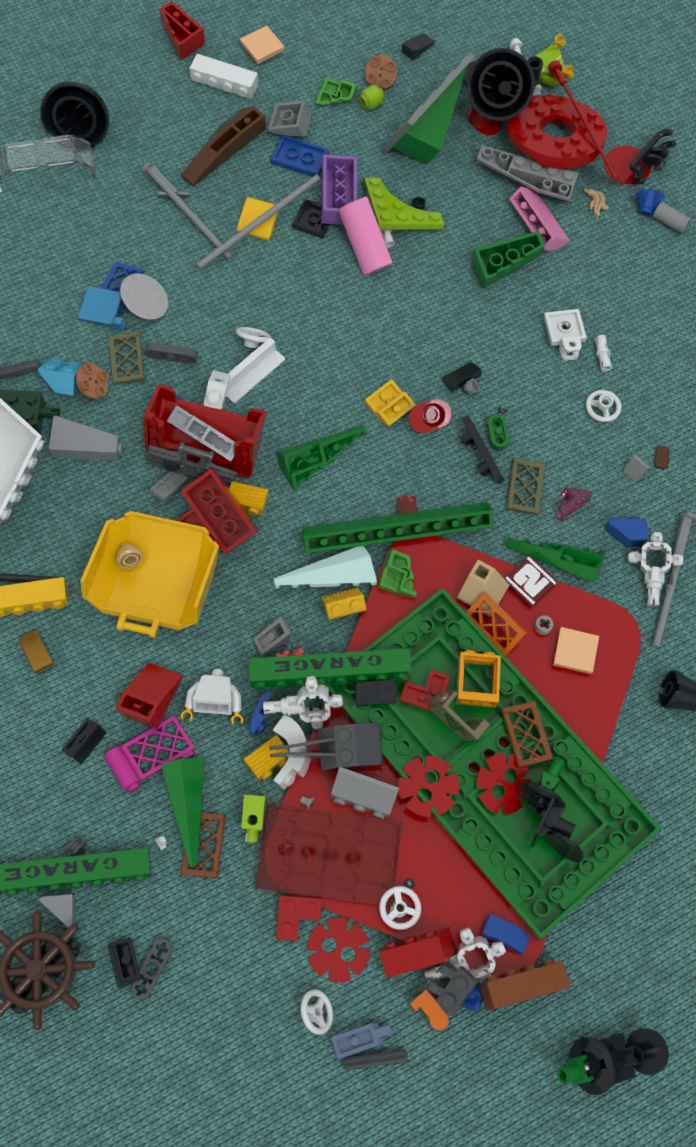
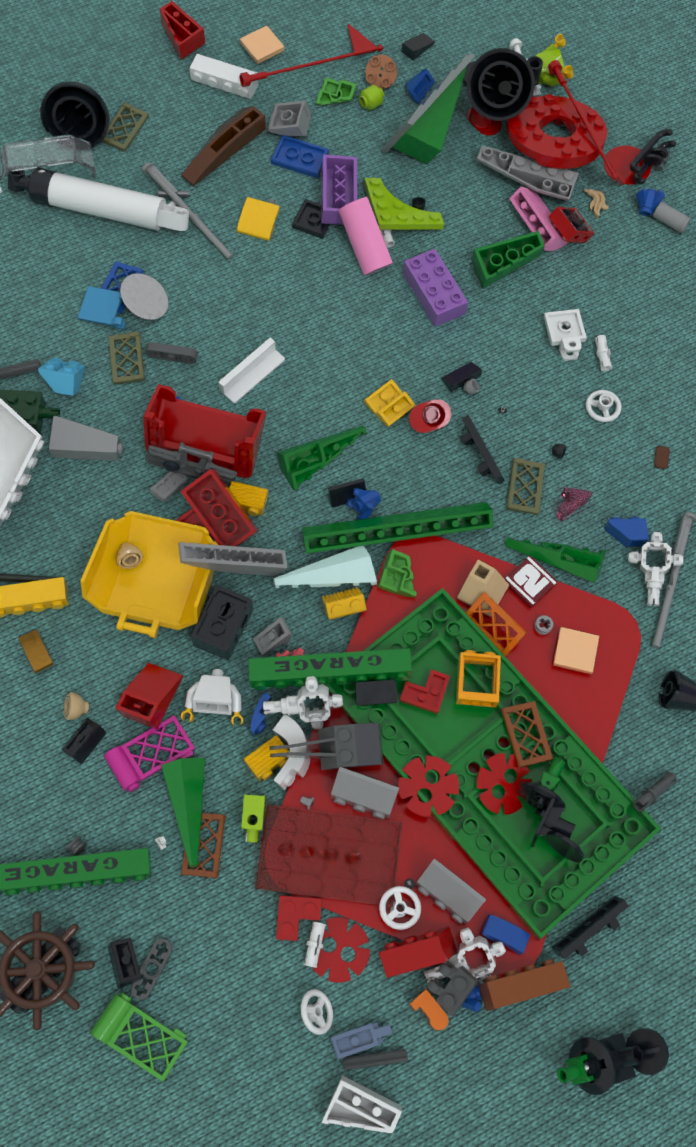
light grey slope [39,894,76,928] -> none
nougat plate [76,363,109,399] -> none
light grey slope [167,406,236,461] -> none
light grey piece [196,174,320,269] -> none
white torso [204,370,231,410] -> none
white piece [236,327,271,348] -> none
clear red tile [397,496,417,514] -> none
dark tan panel [429,691,490,740] -> none
green plate [487,414,509,450] -> none
light grey slope [623,455,649,482] -> none
none -> white piece [7,167,189,231]
none -> tan brick [64,692,89,720]
none -> bright green piece [90,992,188,1082]
none -> olive window [100,102,149,152]
none -> light grey slope [178,542,287,576]
none -> black piece [191,585,253,661]
none -> red piece [239,24,383,87]
none -> white pin [303,922,326,968]
none -> white wedge [322,1075,402,1133]
none -> black slope [328,478,366,508]
none -> blue rock [346,488,381,520]
none -> medium lavender brick [403,249,468,327]
none -> blue slope [405,69,435,104]
none -> light grey slope [415,859,486,924]
none -> red piece [548,207,595,243]
none -> black hinge [552,443,567,459]
none -> black hinge [552,896,629,959]
none -> dark grey pin [633,772,677,812]

